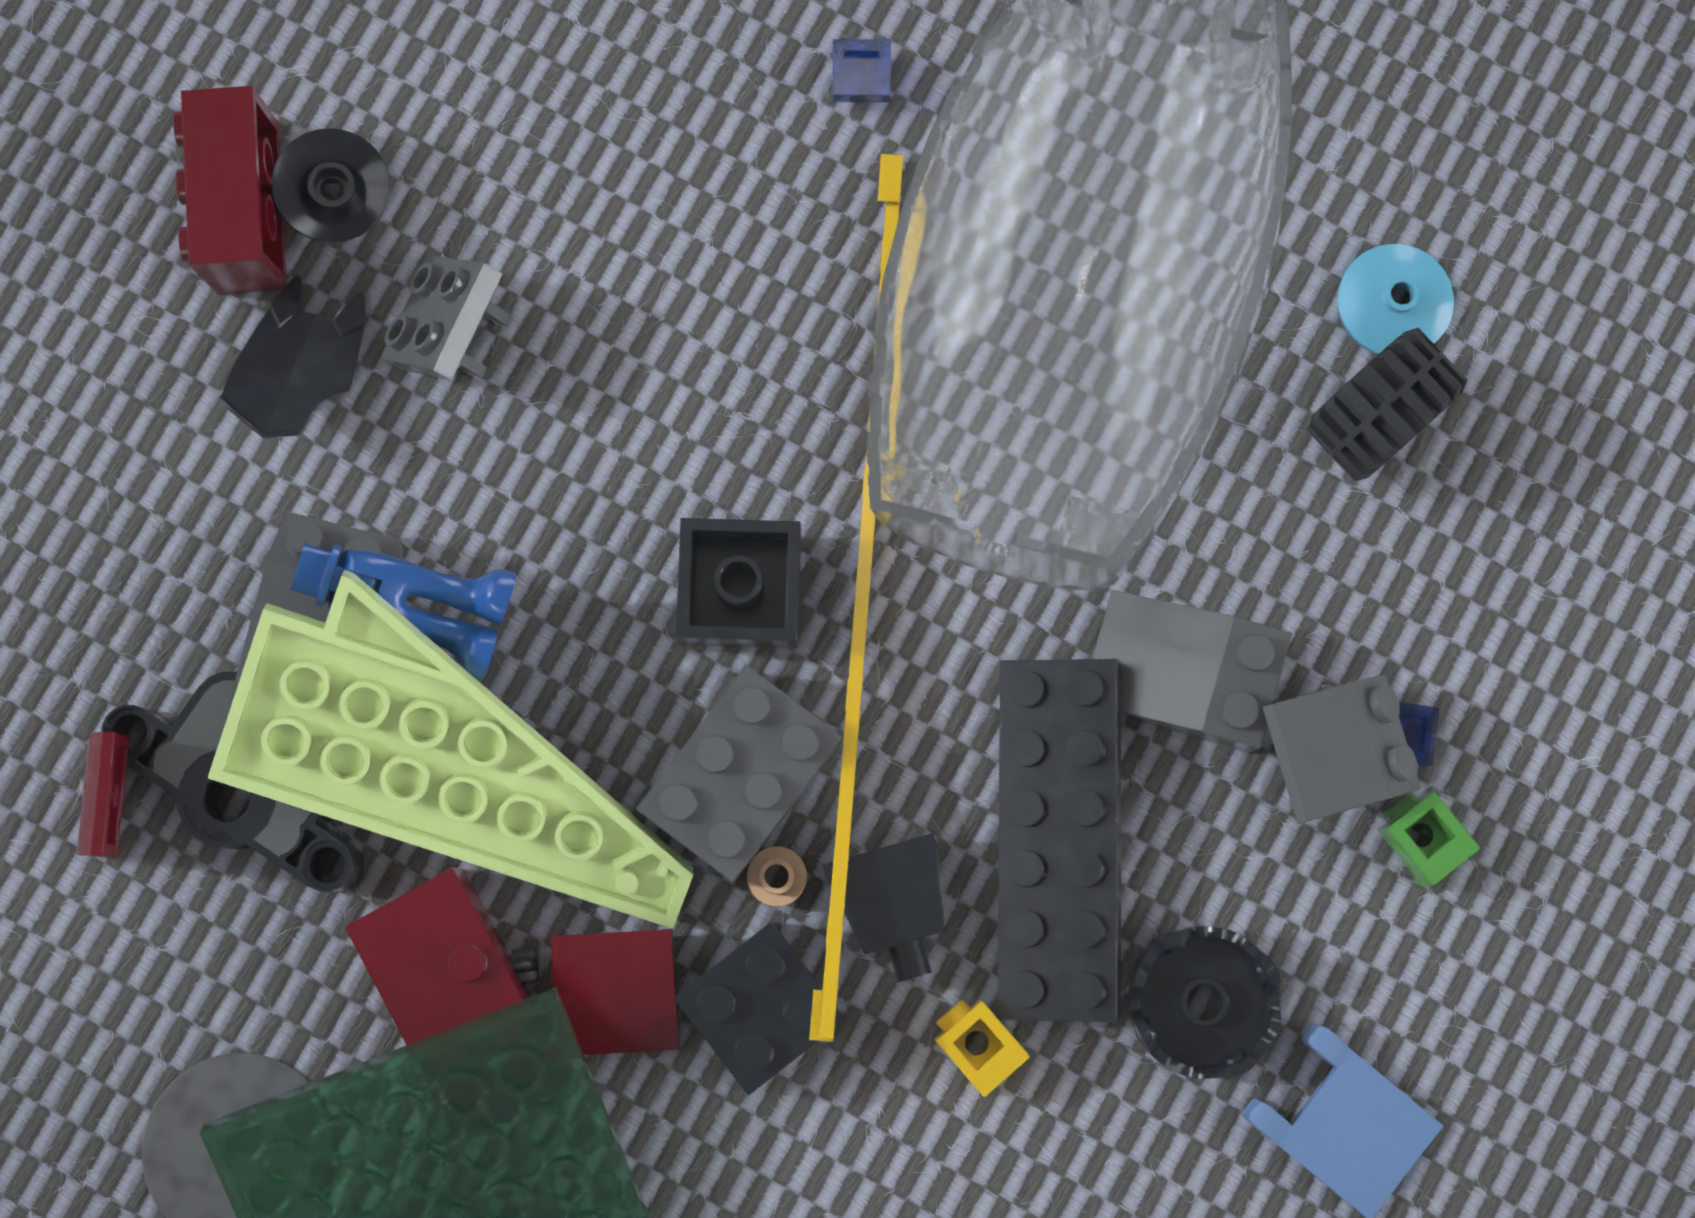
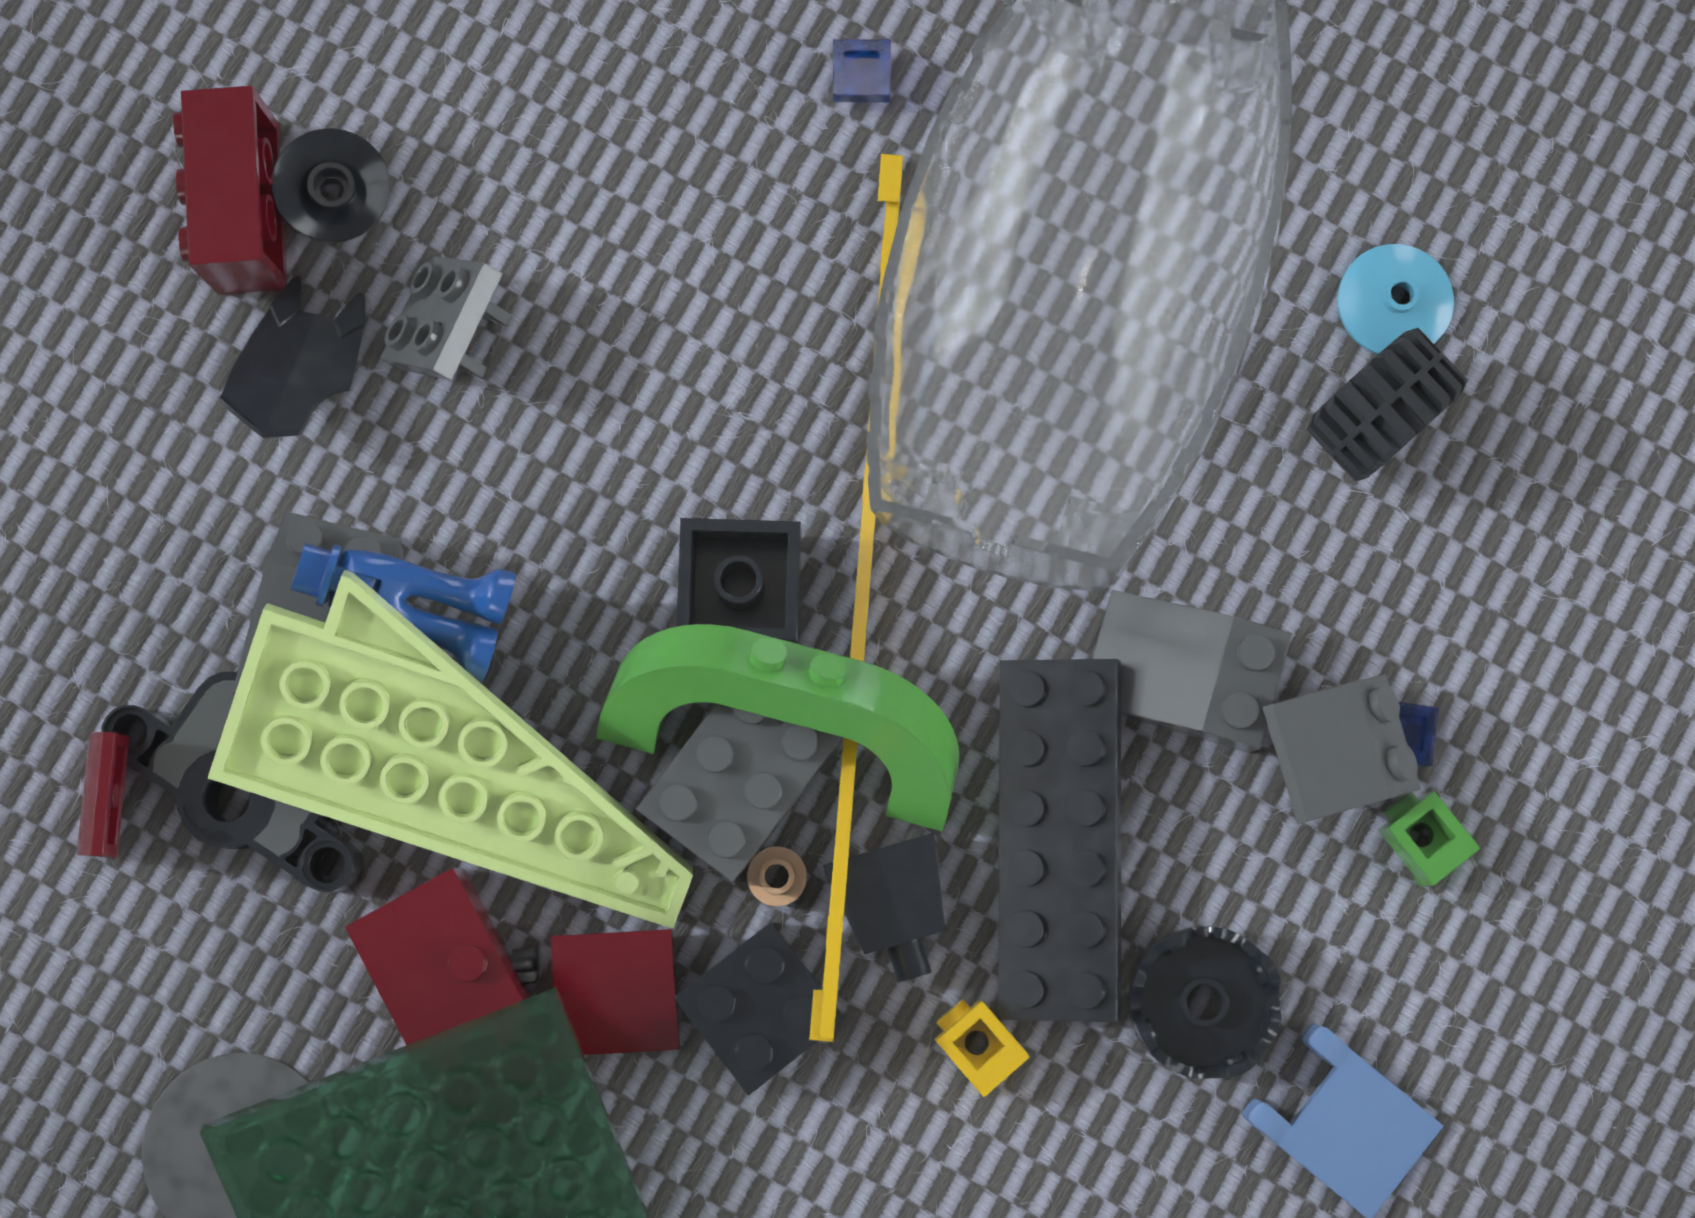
none -> bright green arch [596,624,959,832]

